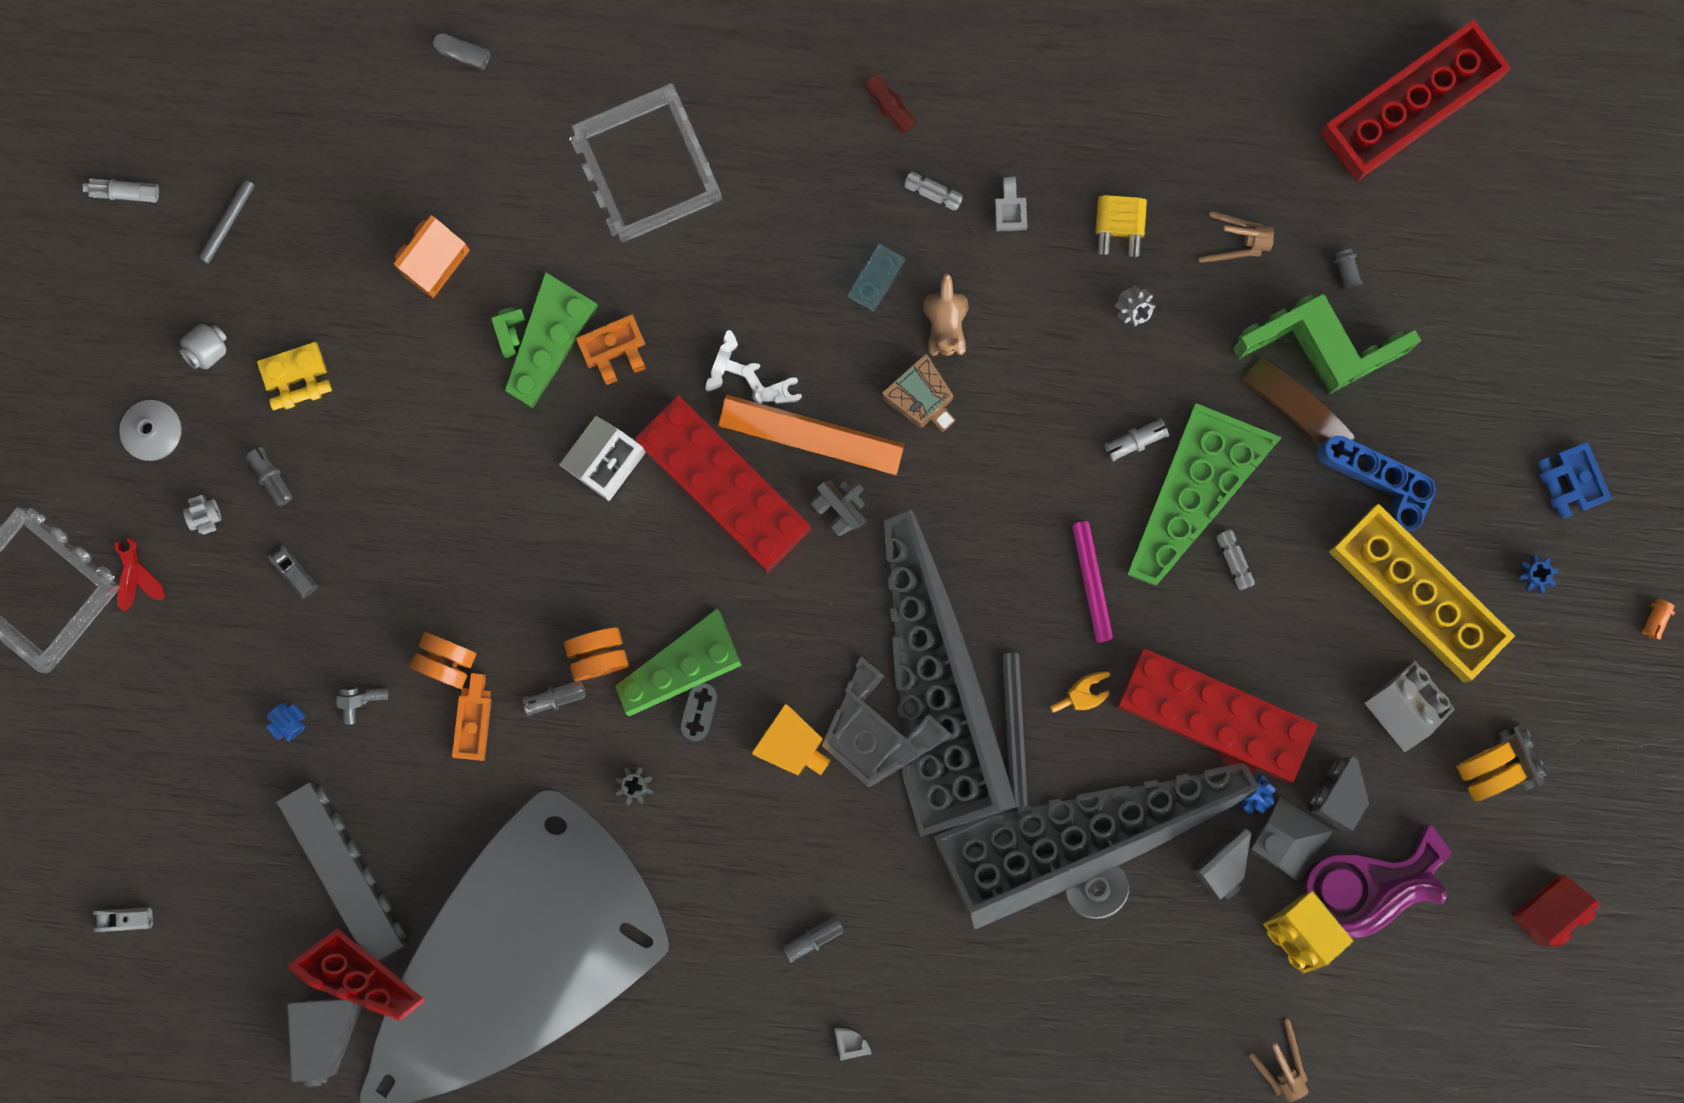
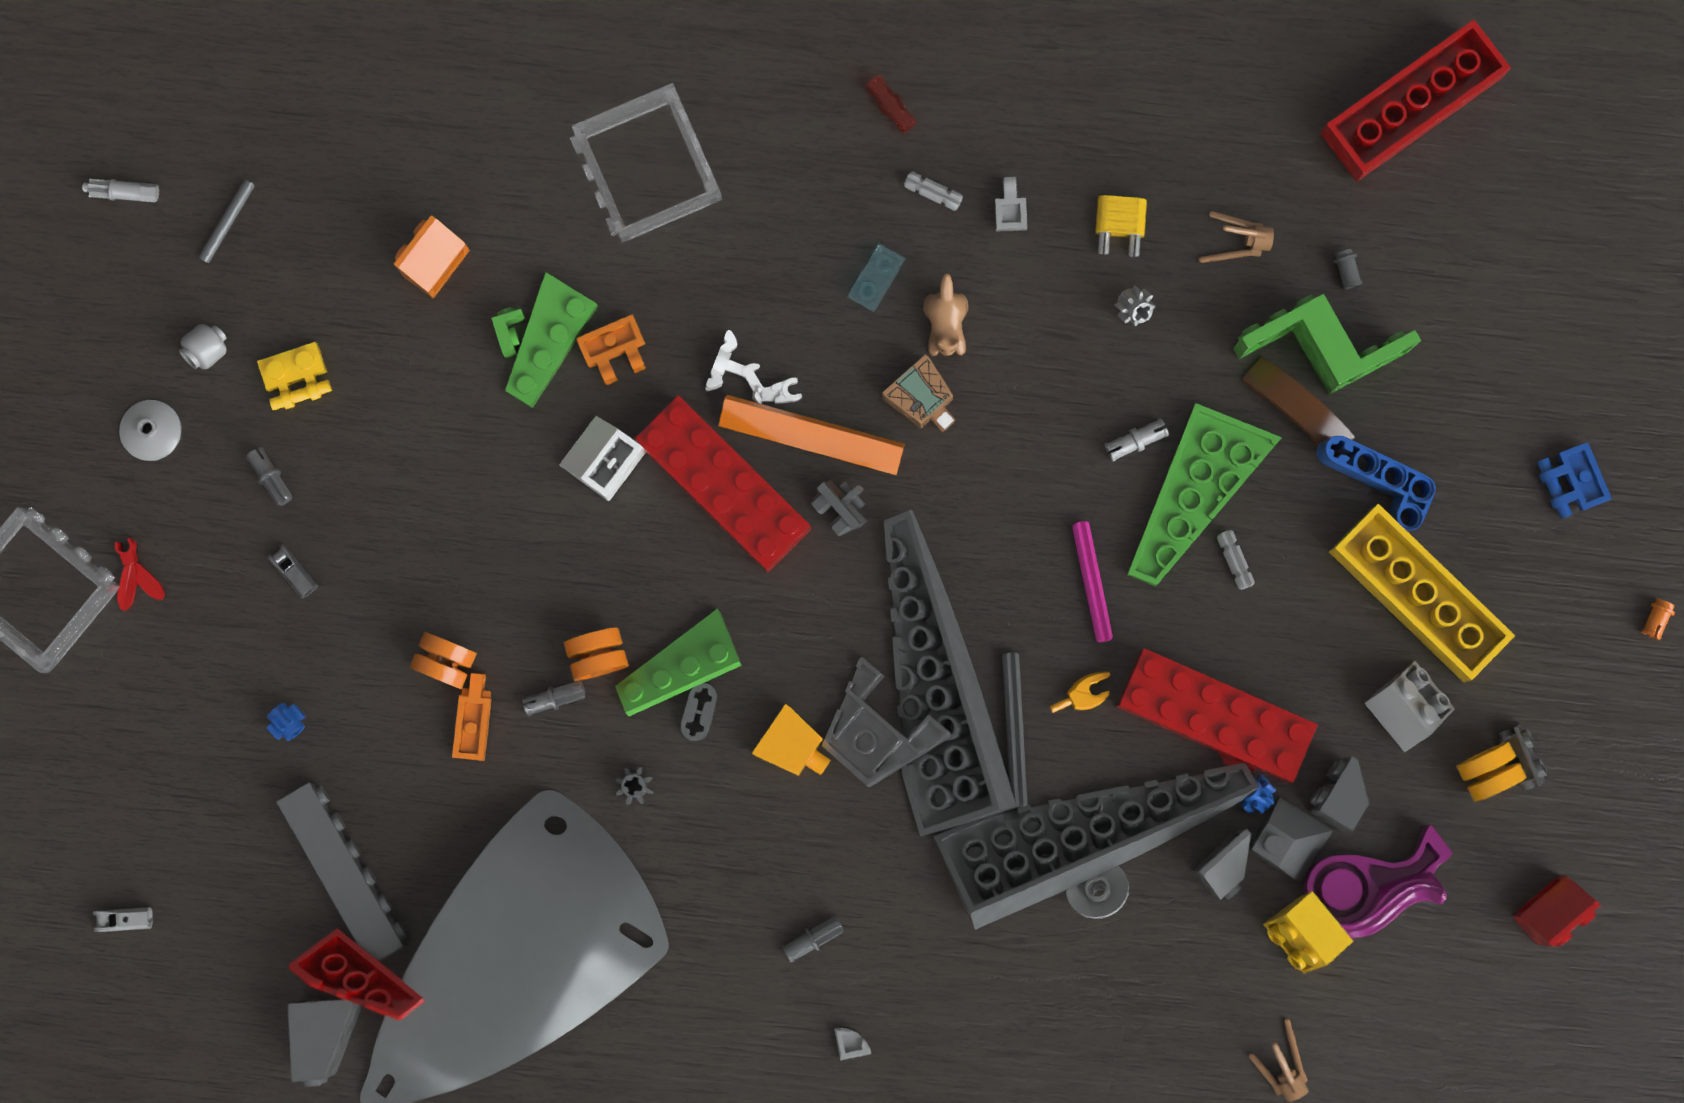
light grey gear [183,495,222,535] -> none
dark grey piece [336,684,388,725] -> none
flat silver bar [433,34,490,70] -> none
blue gear [1517,555,1559,594] -> none

